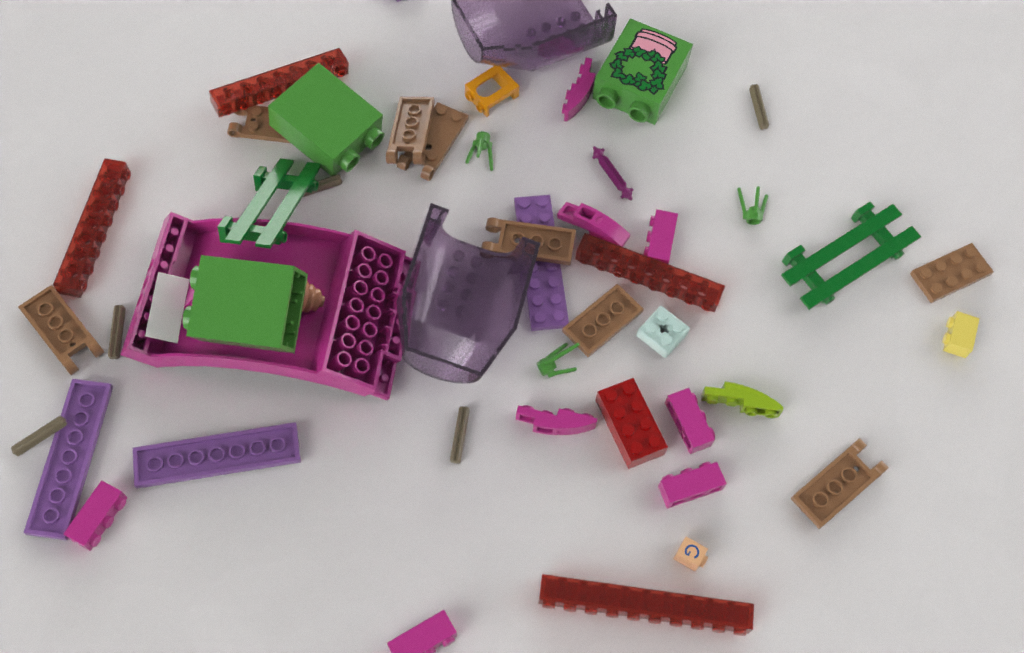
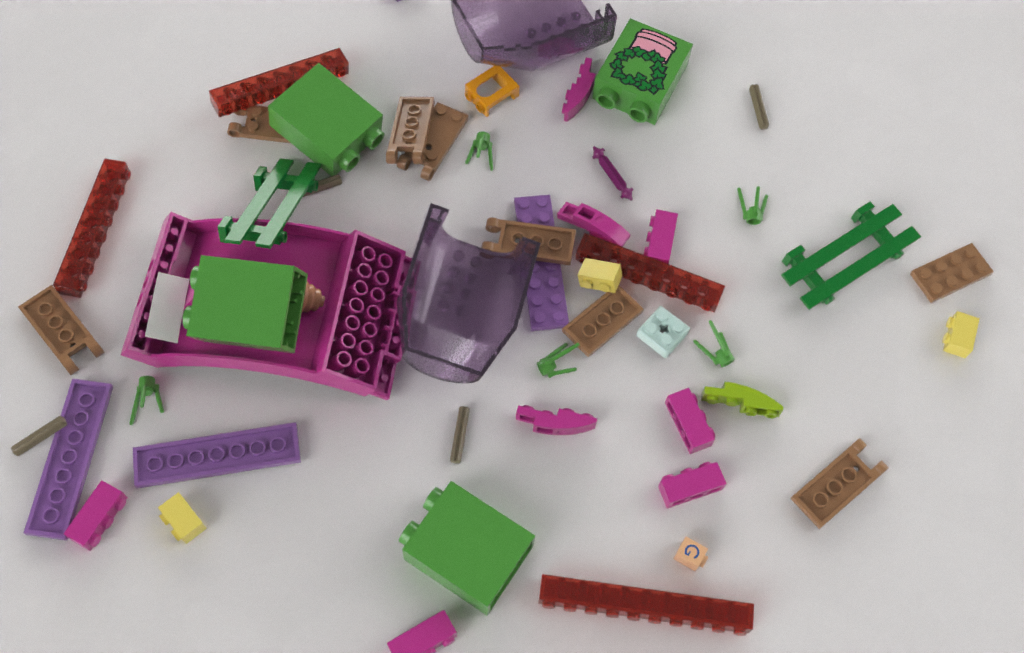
dark tan axle [108,305,126,360] -> none
red brick [596,378,668,469] -> none
none -> bright green plant [129,376,164,425]
none -> light yellow brick [158,492,207,544]
none -> bright green brick [399,481,535,616]
none -> light yellow brick [577,258,623,293]
none -> bright green plant [693,320,735,368]

